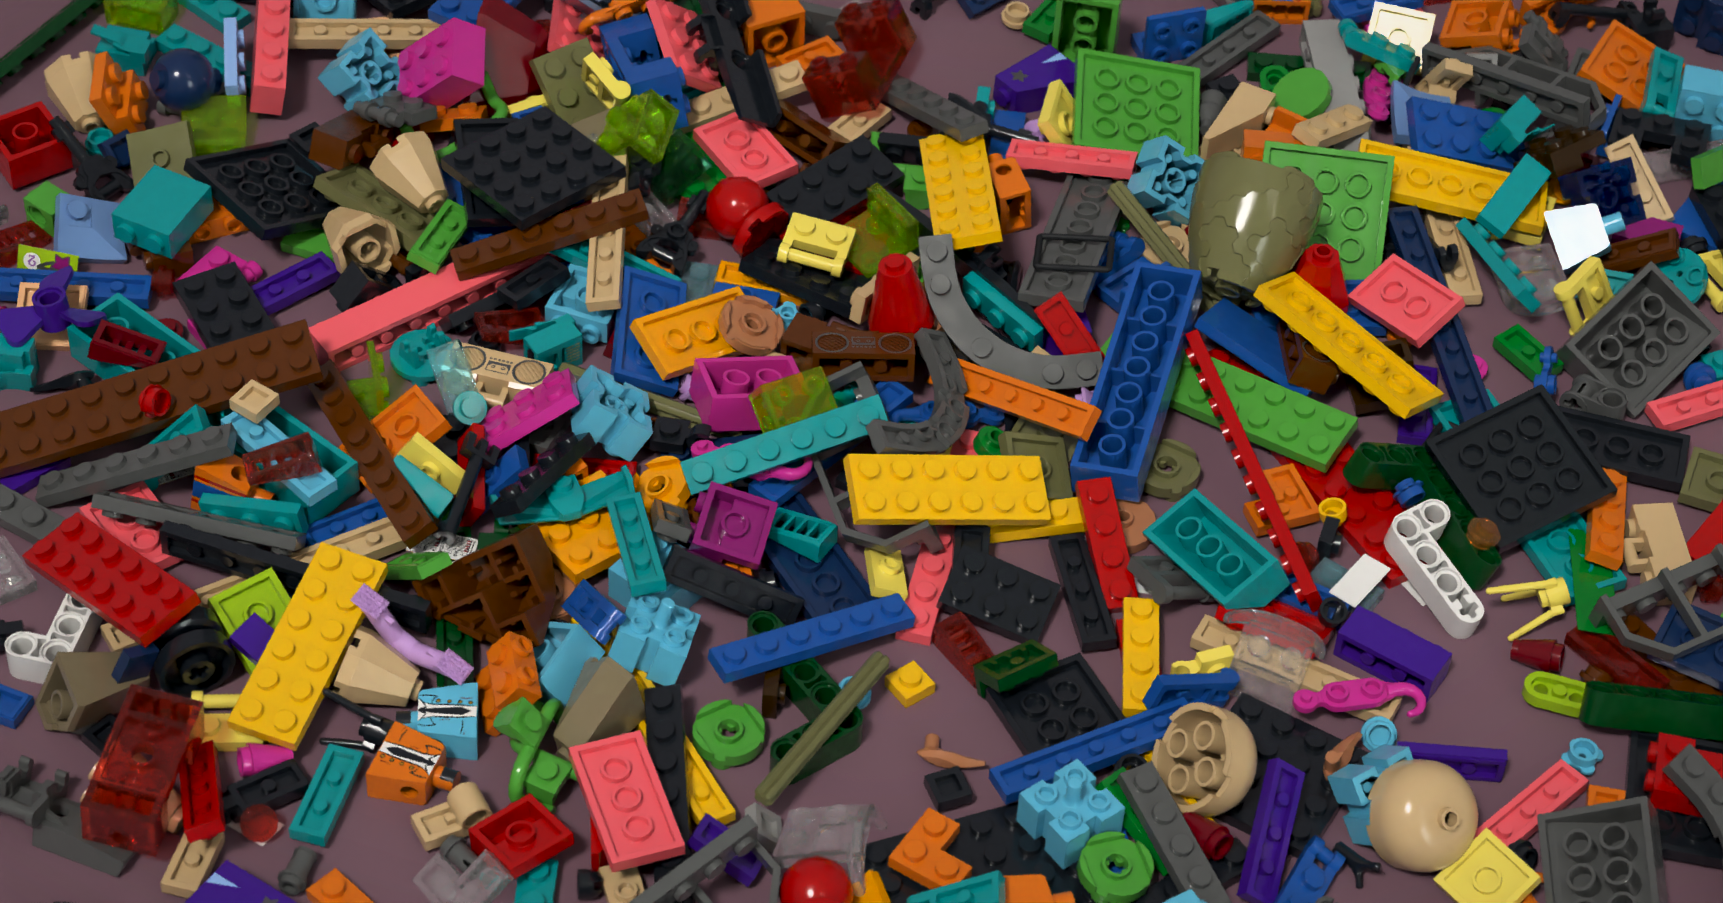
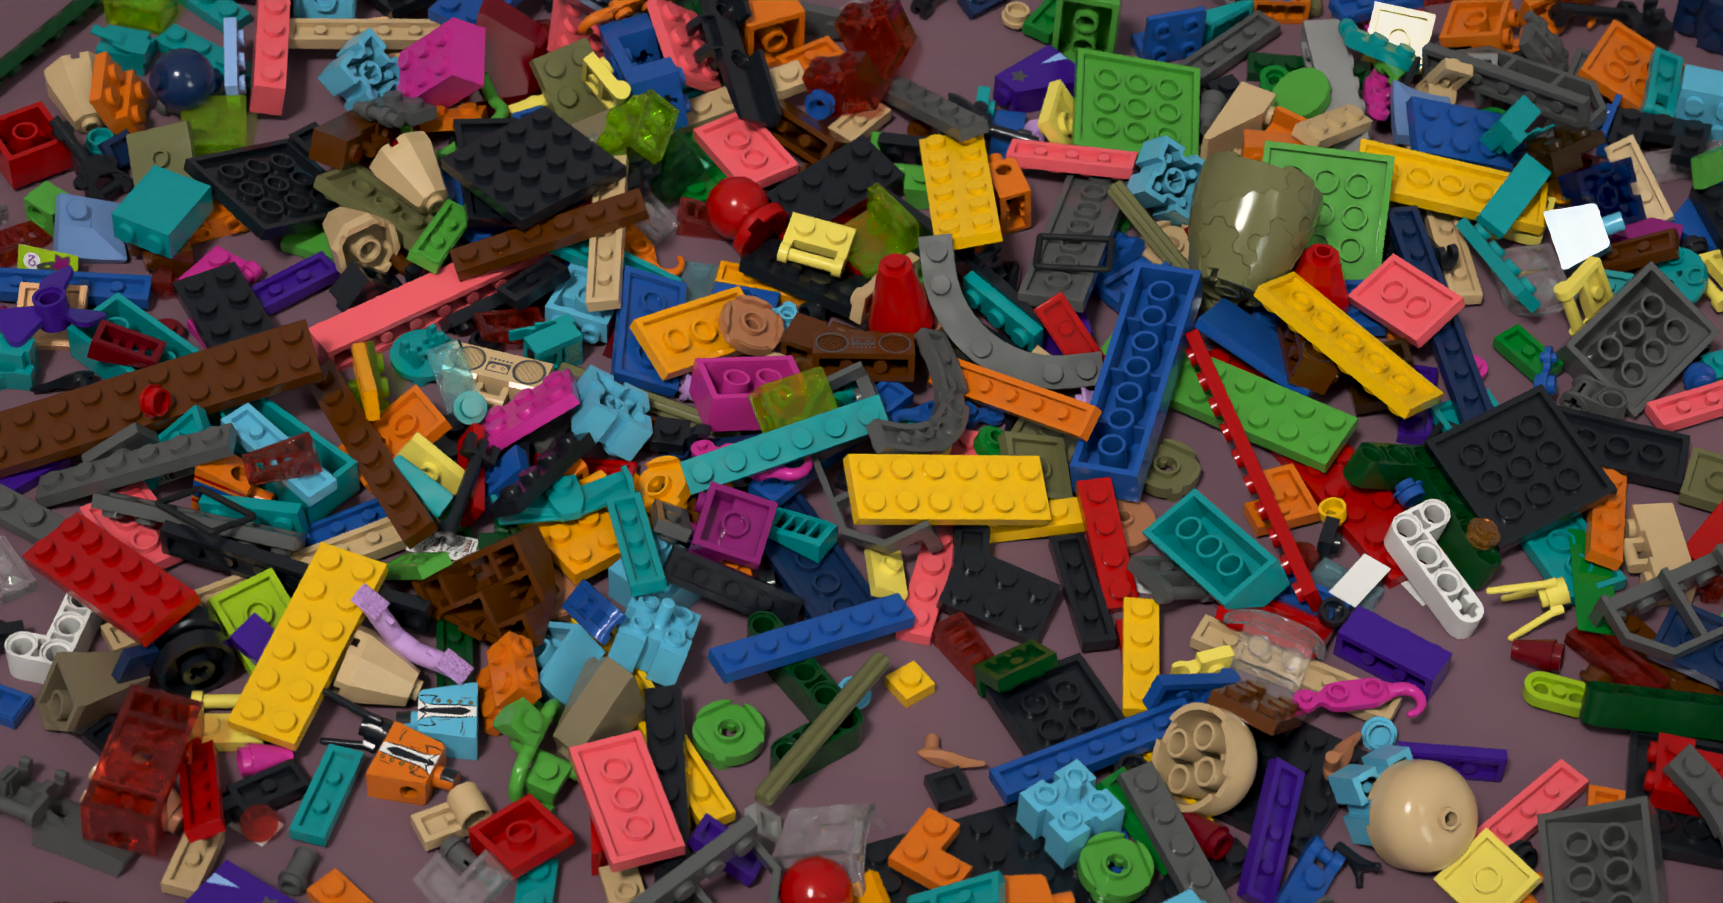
tan plate [229,379,280,424] -> none
black hinge [577,869,604,900] -> none
black piece [635,190,709,277] -> none
dark brown plate [761,668,787,719] -> none
medium azure plate [1561,738,1603,775] -> none
none -> dark grey plate [81,422,160,462]
none -> black piece [155,486,257,535]
none -> light orange tile [351,342,380,422]
none -> blue plate [805,89,835,120]
none -> reddish brown plate [1207,679,1307,736]

